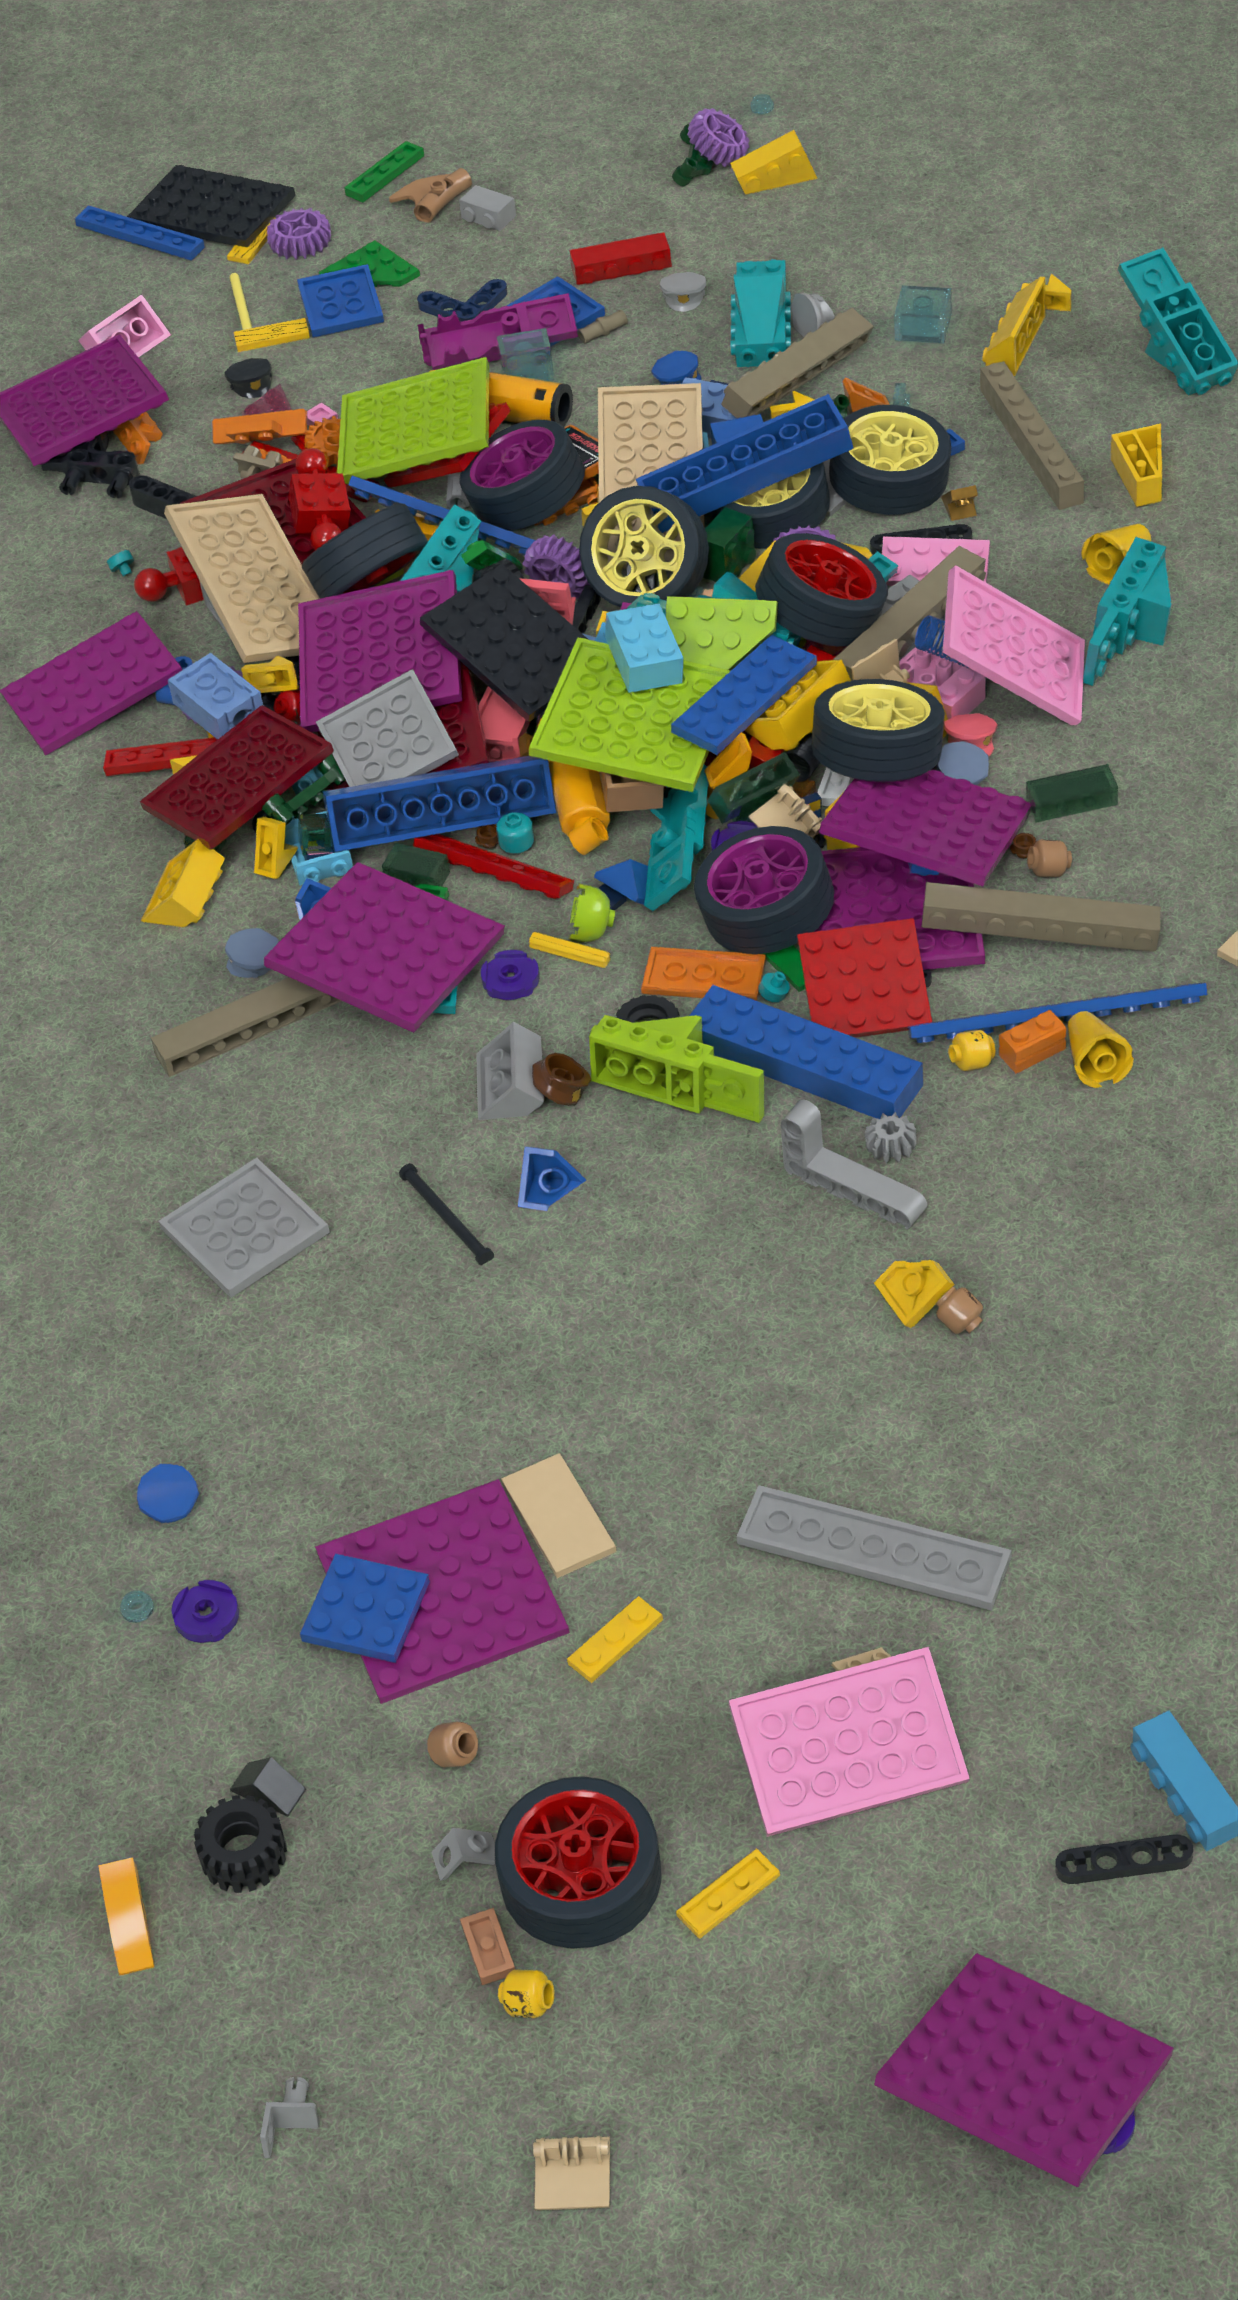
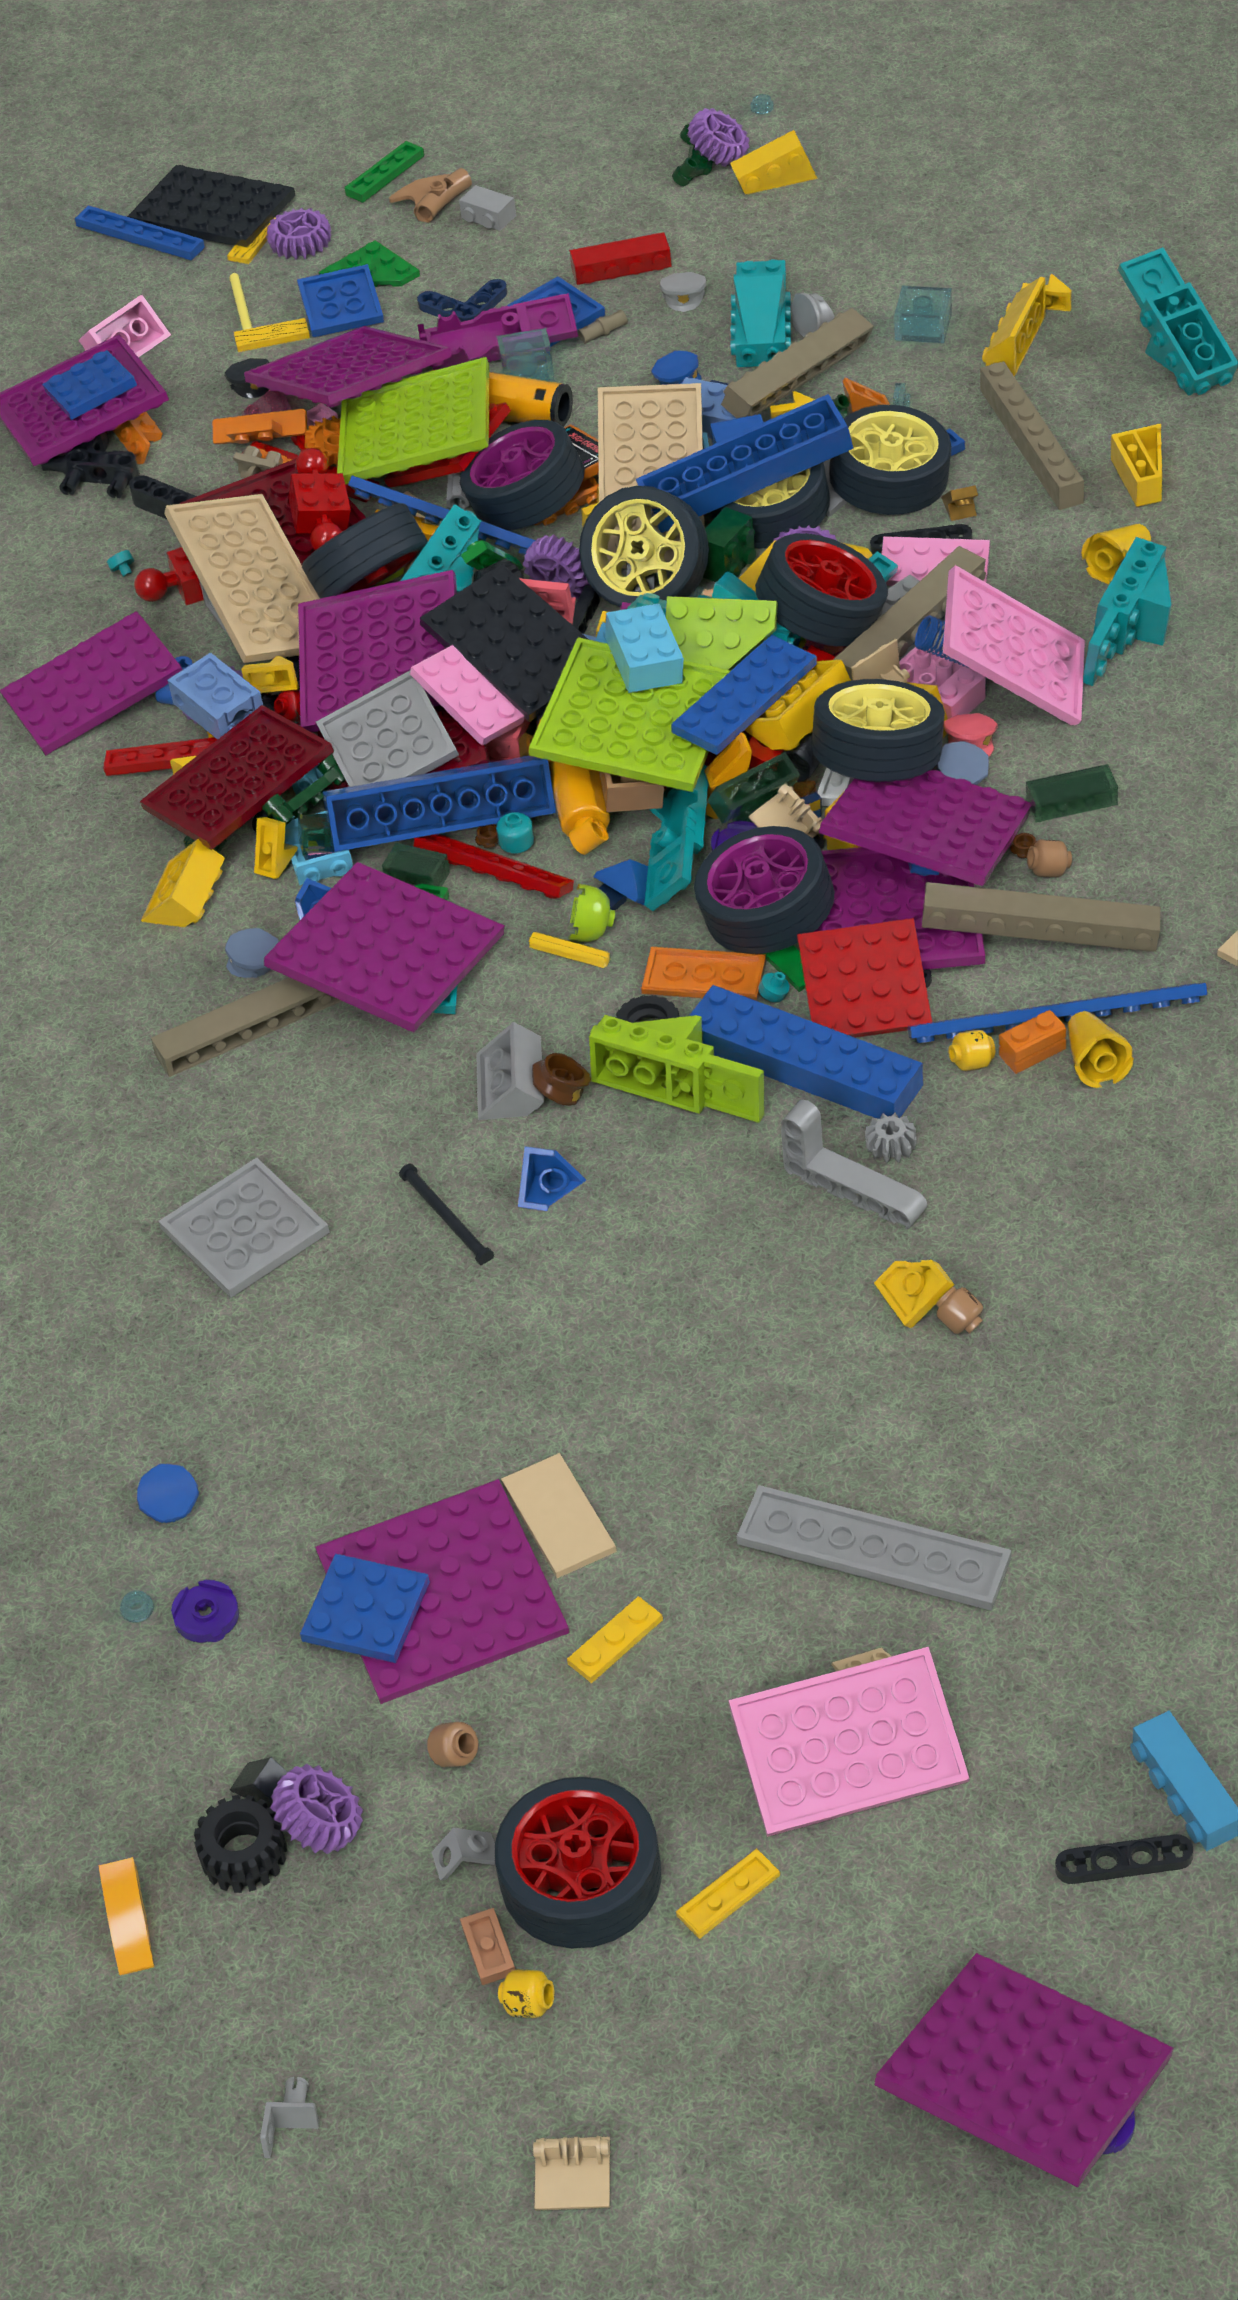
dark purple plate [481,950,540,1000] -> none
none -> blue plate [42,350,137,420]
none -> magenta plate [244,326,451,407]
none -> medium lavender gear [270,1763,363,1854]
none -> bright pink plate [410,645,525,745]

